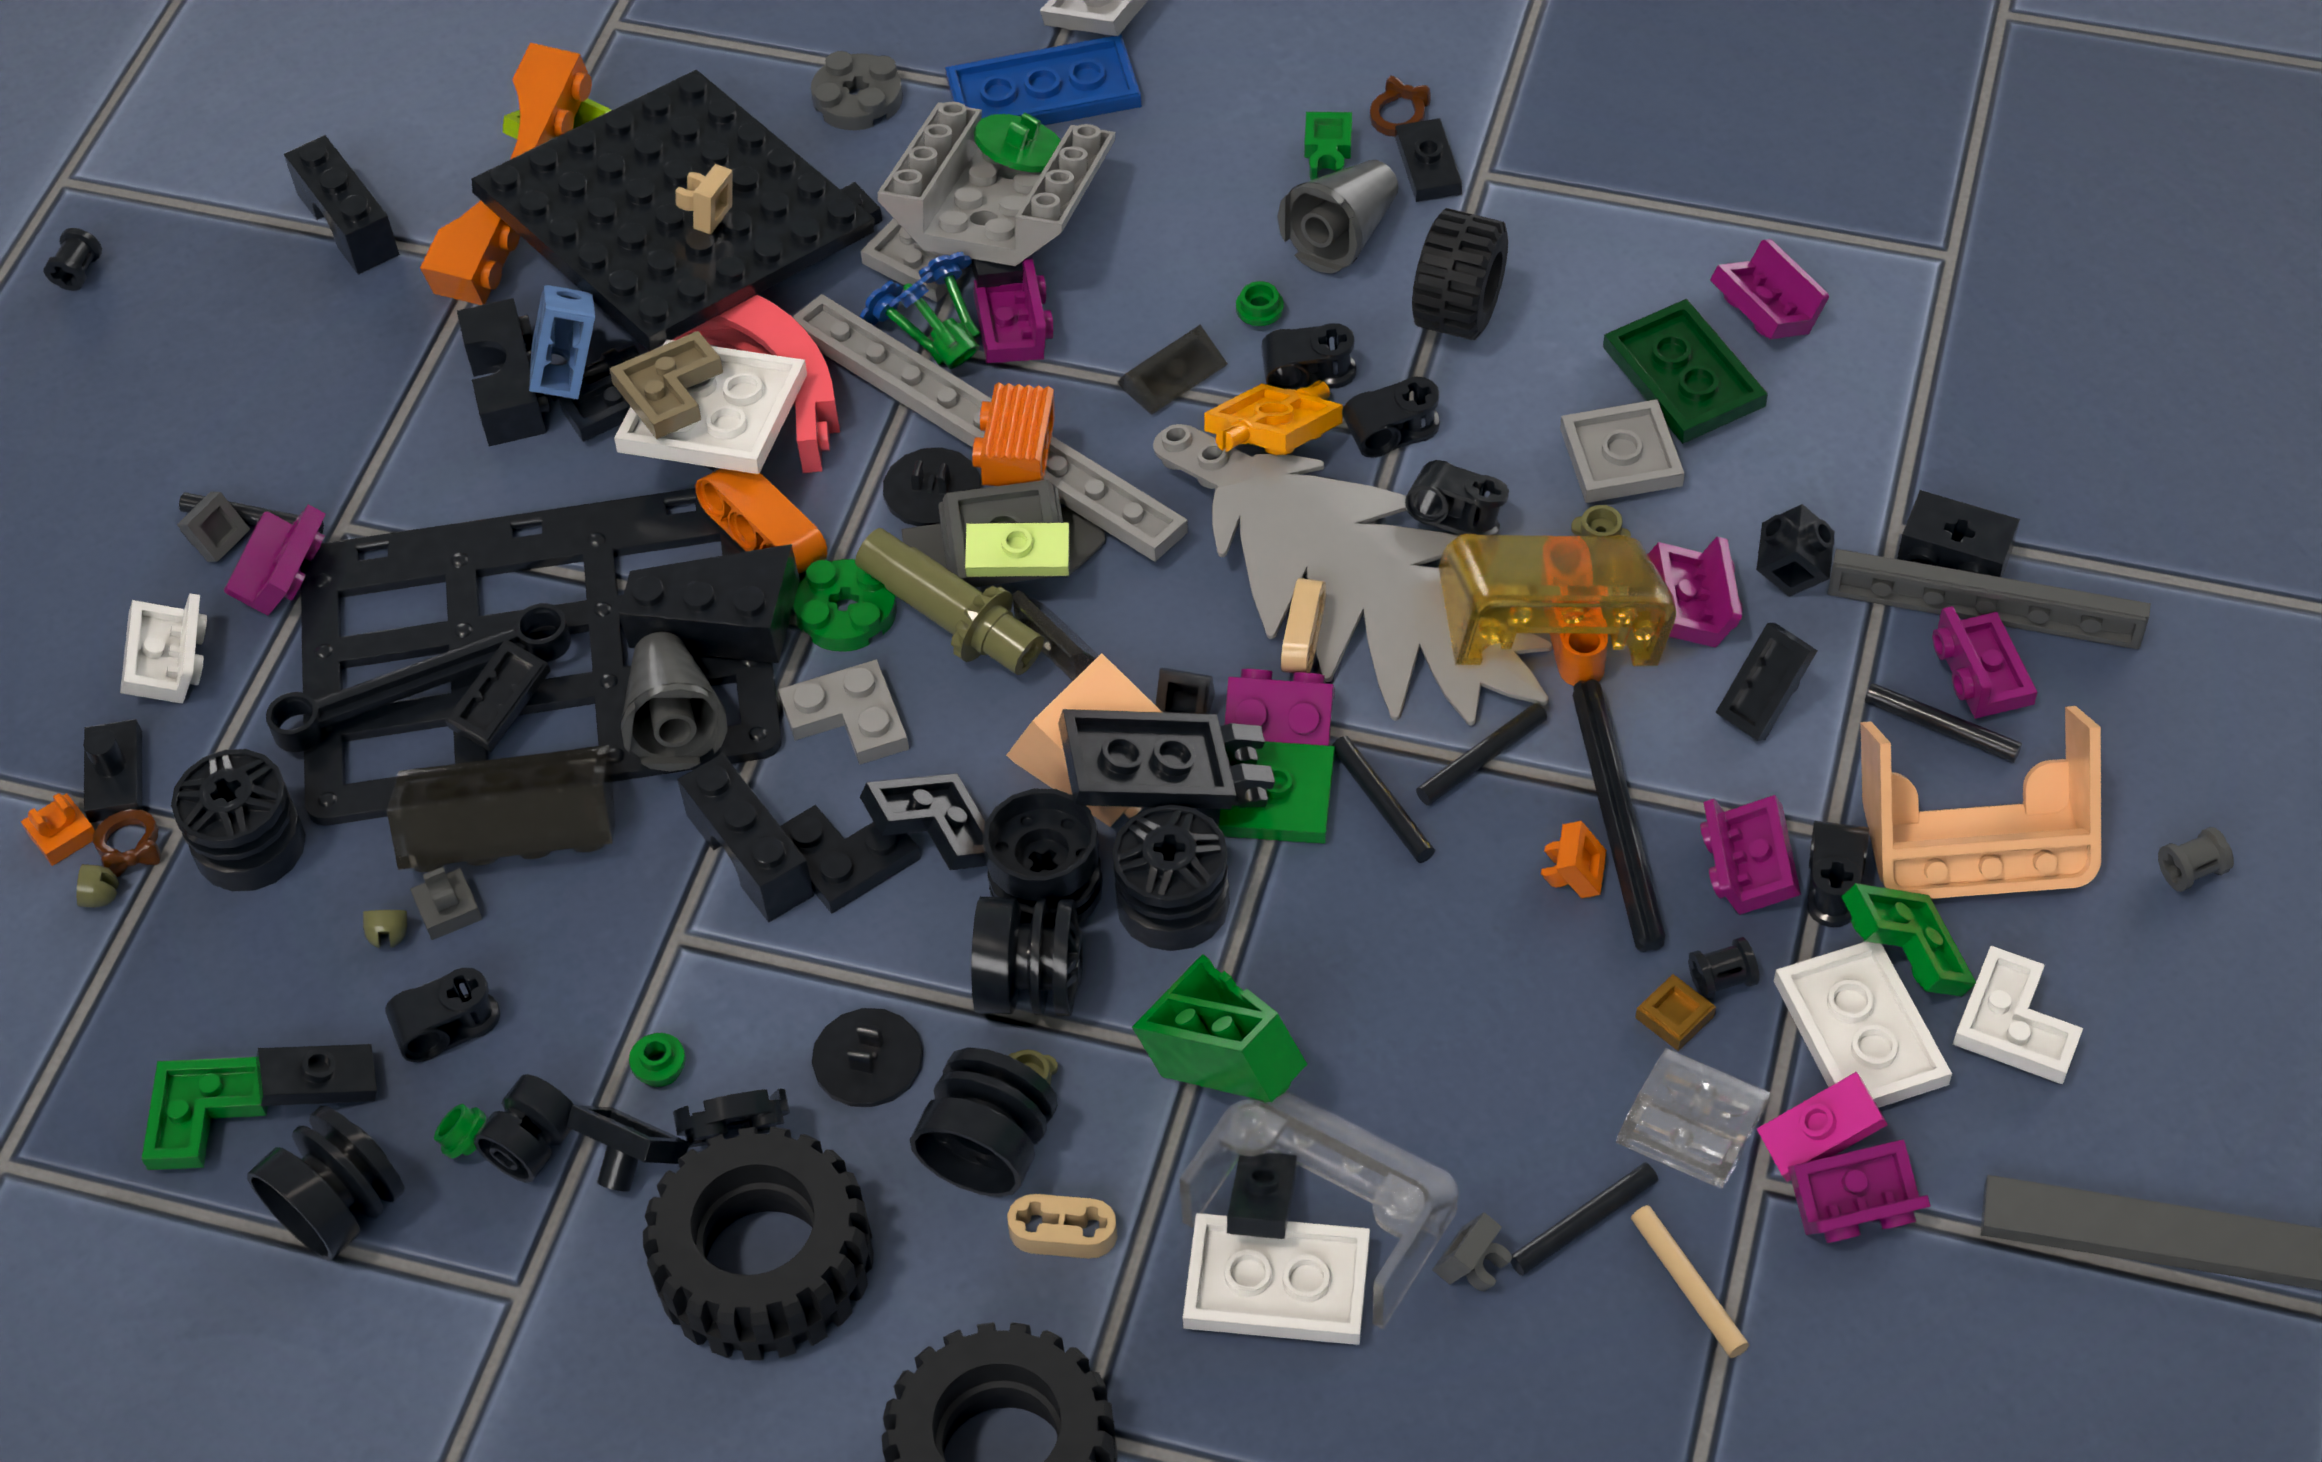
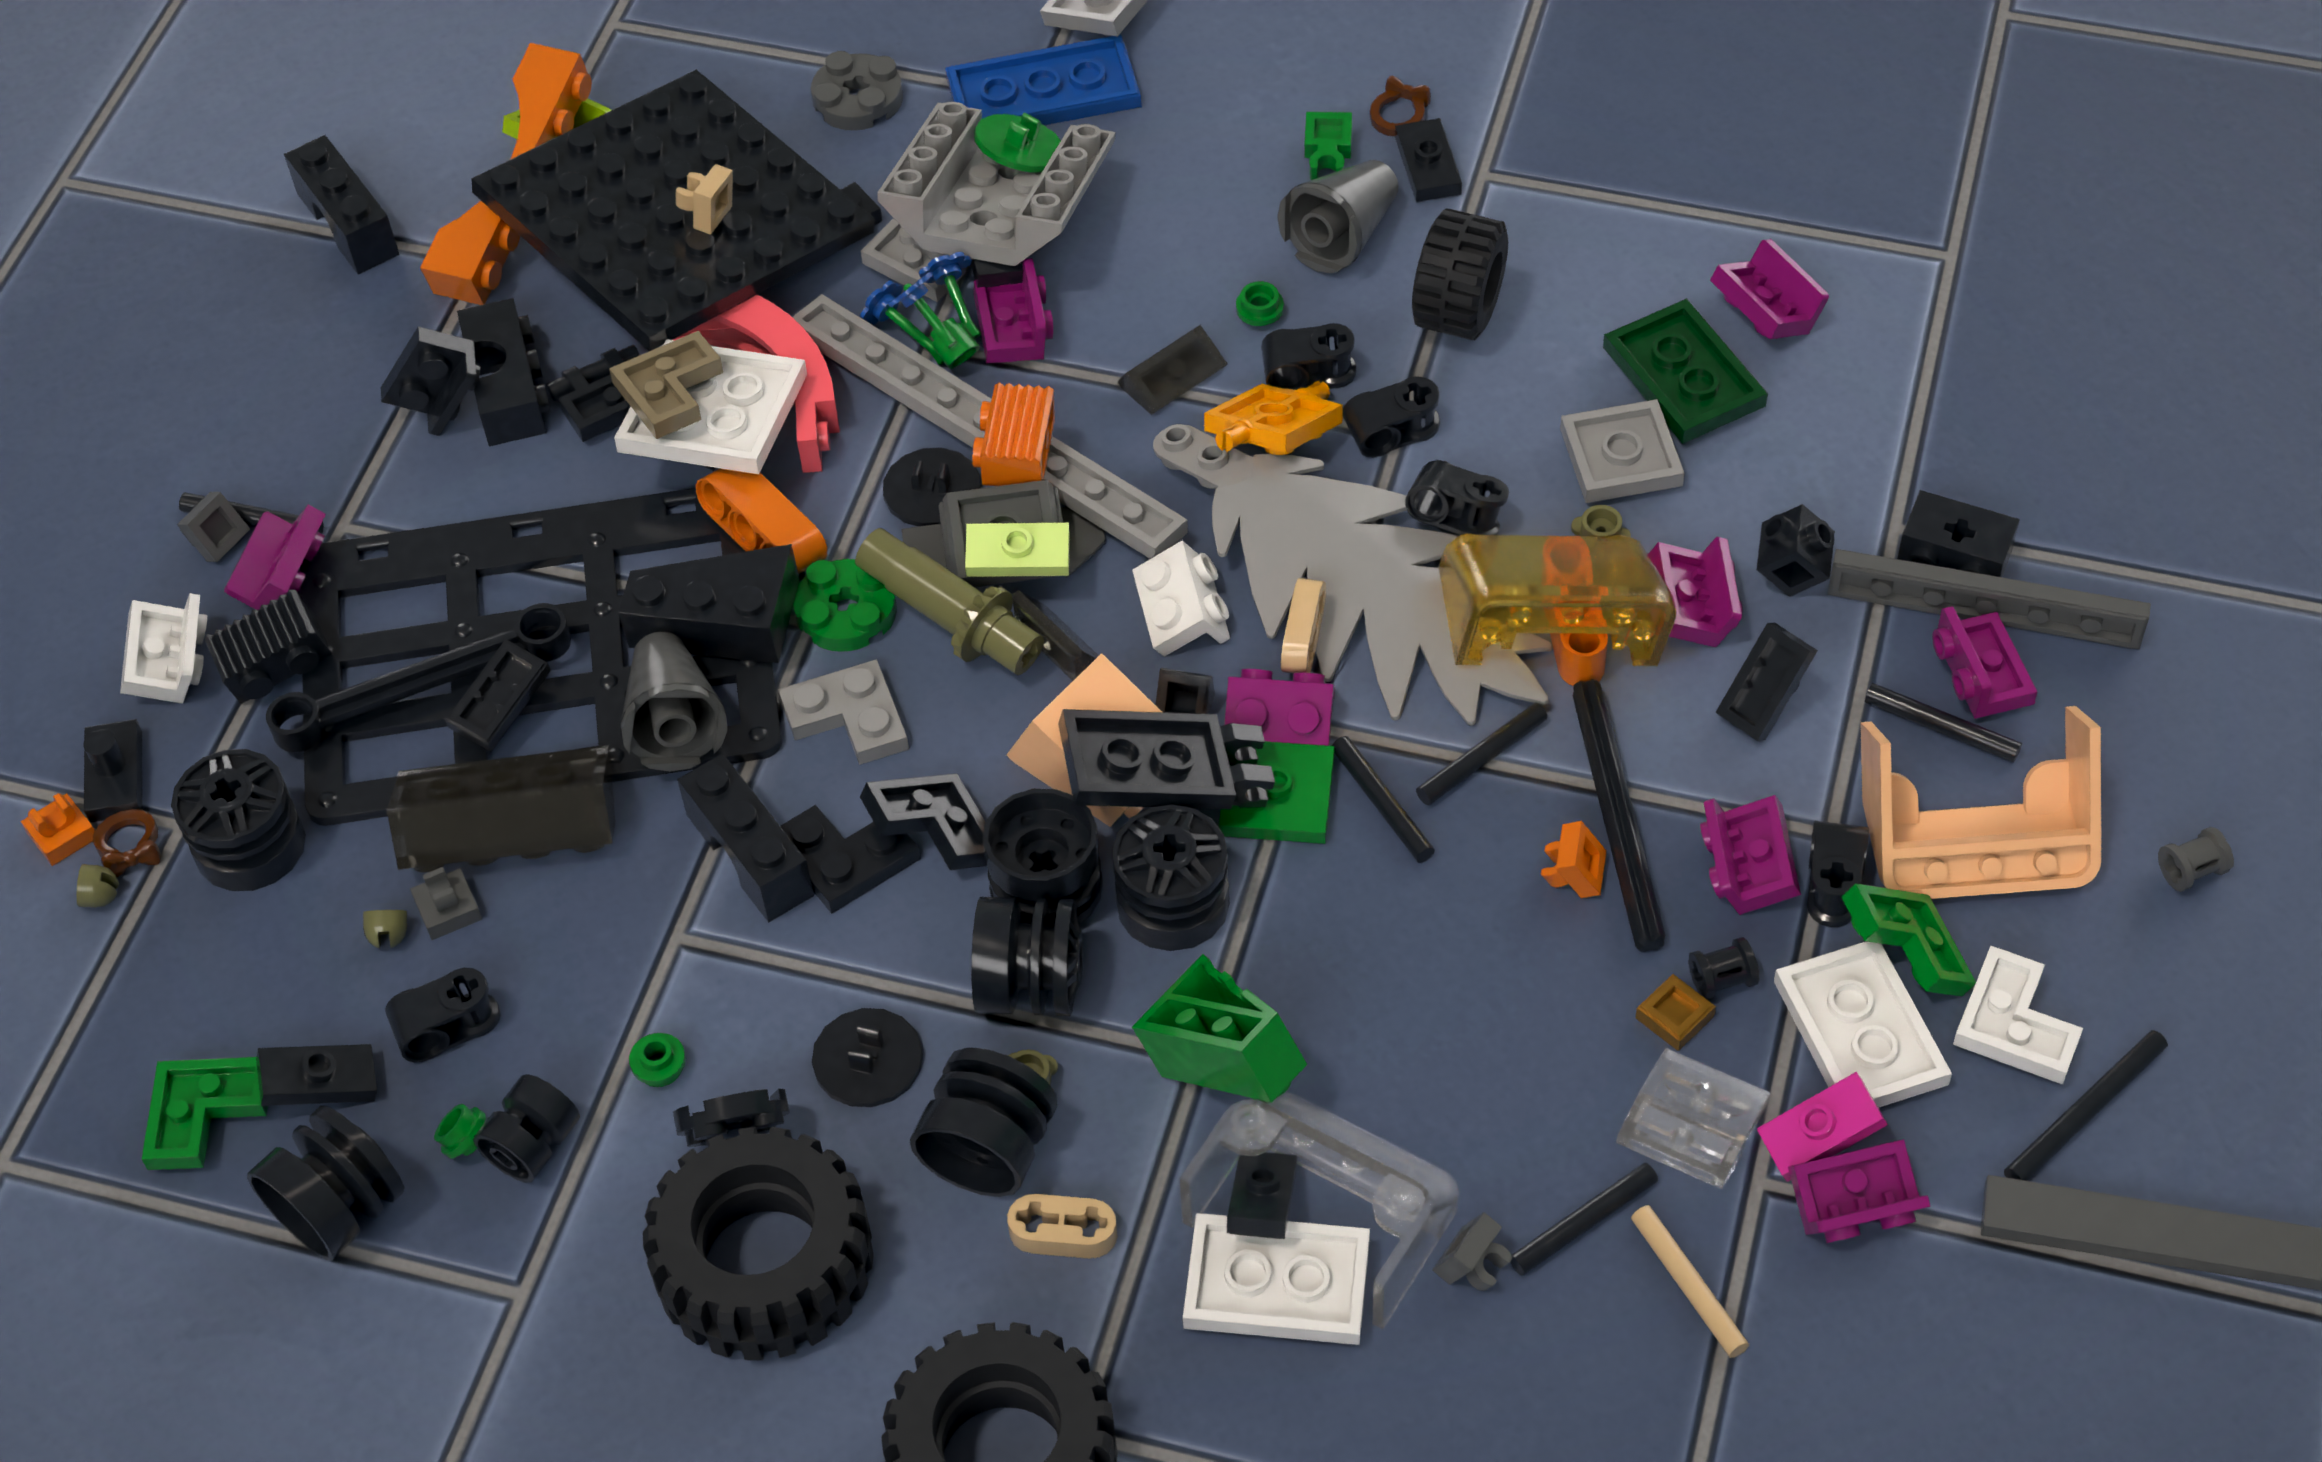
black bush [43,228,102,291] -> none
medium blue torso [529,285,595,399] -> none
black tile [566,1105,690,1192] -> none
none -> black brick [205,590,333,704]
none -> black bracket [380,326,480,436]
none -> white bracket [1132,541,1230,657]
none -> black bar [2004,1030,2168,1181]

